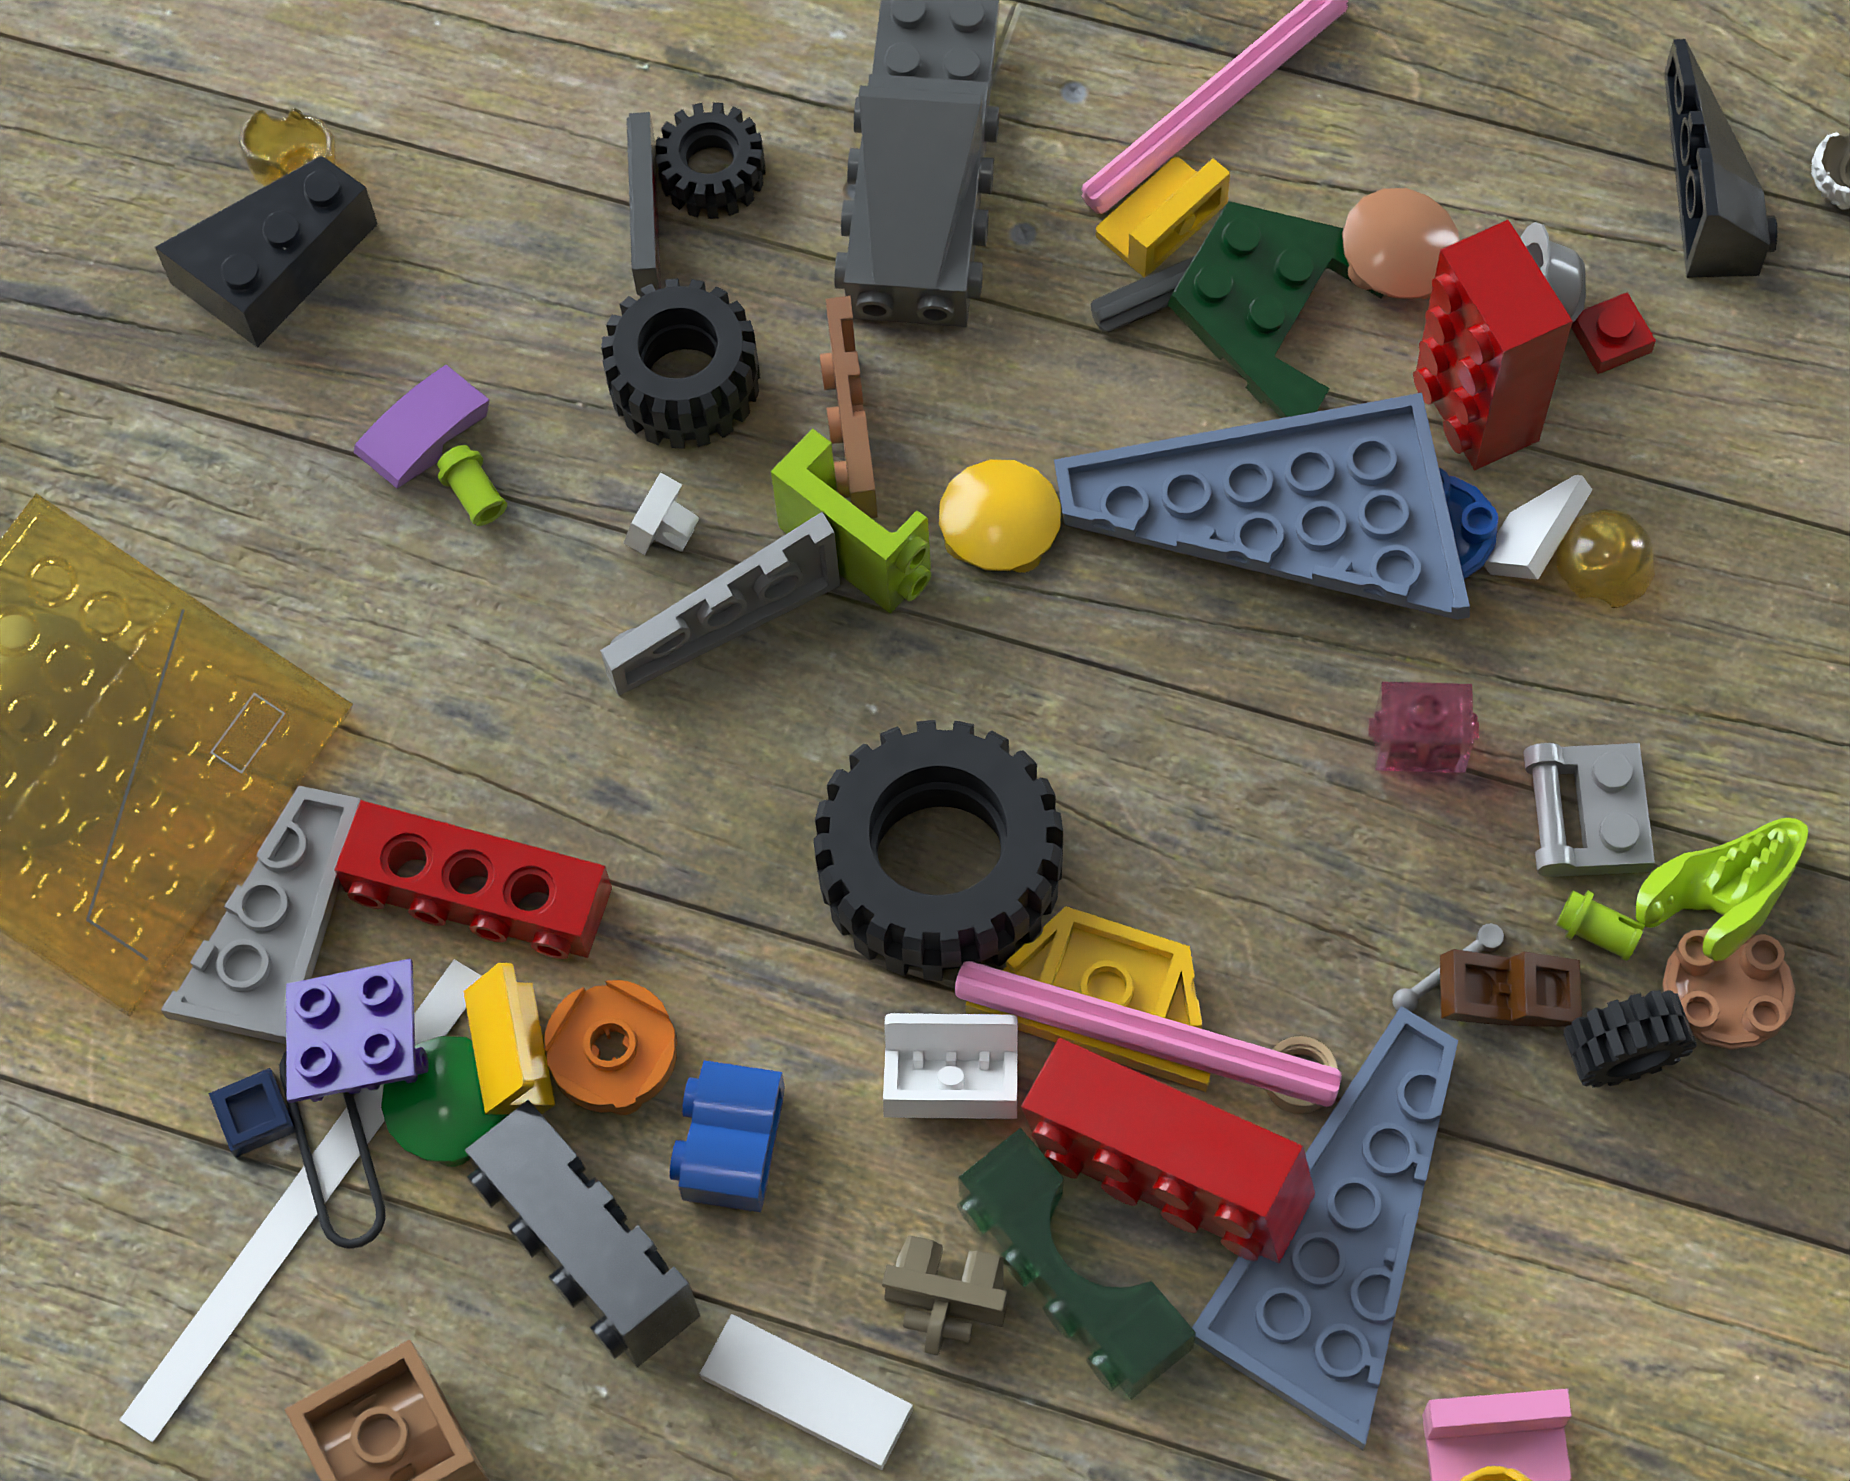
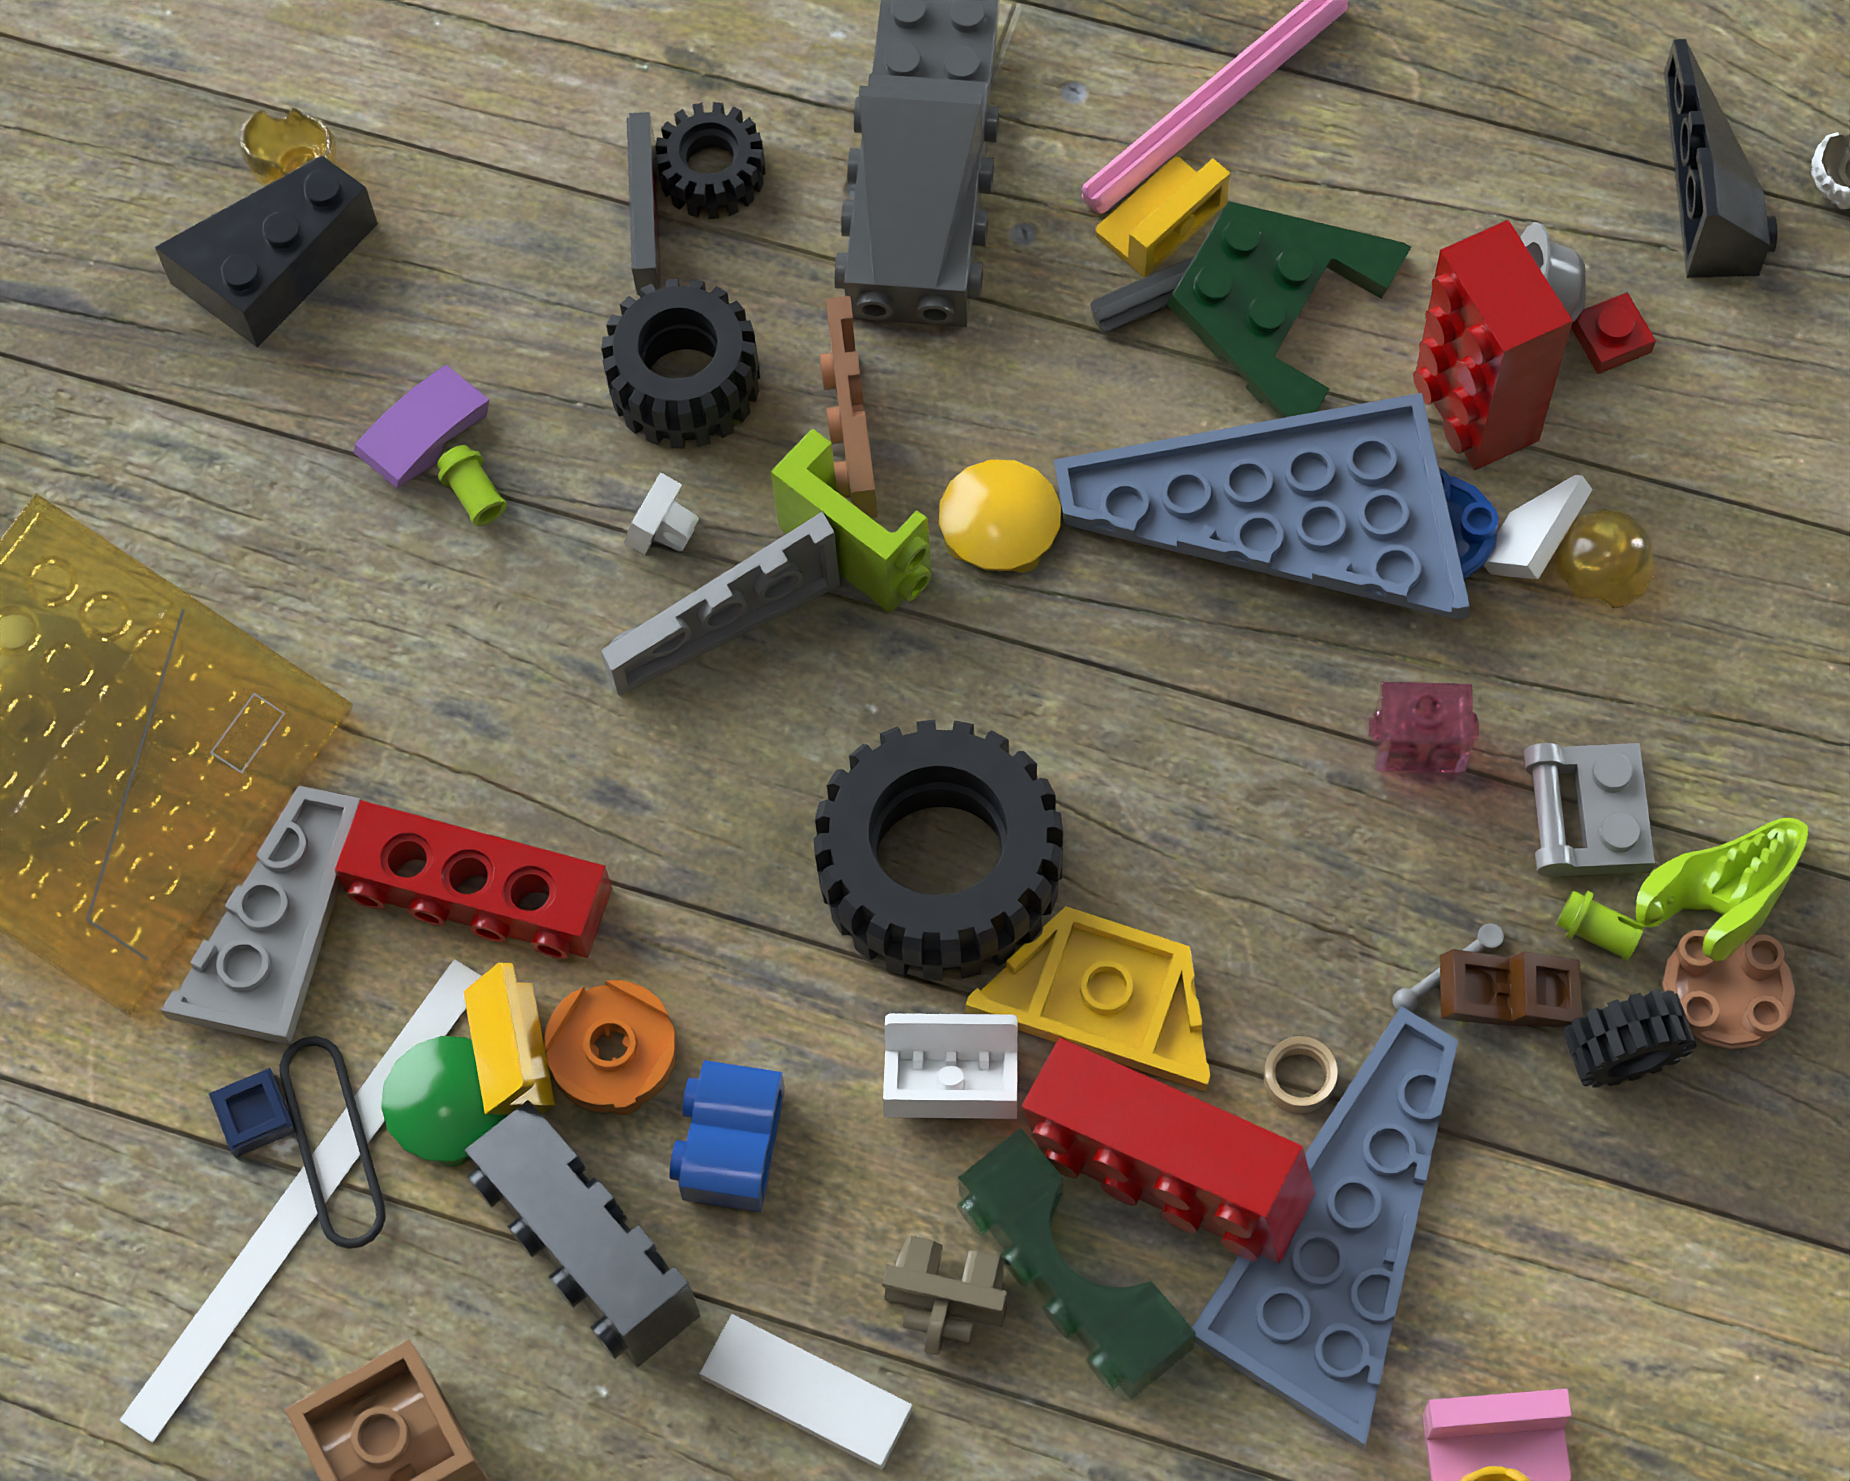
hinge [286,958,429,1103] -> none
bright pink axle [955,961,1341,1107] -> none
nougat dish [1342,188,1460,299] -> none

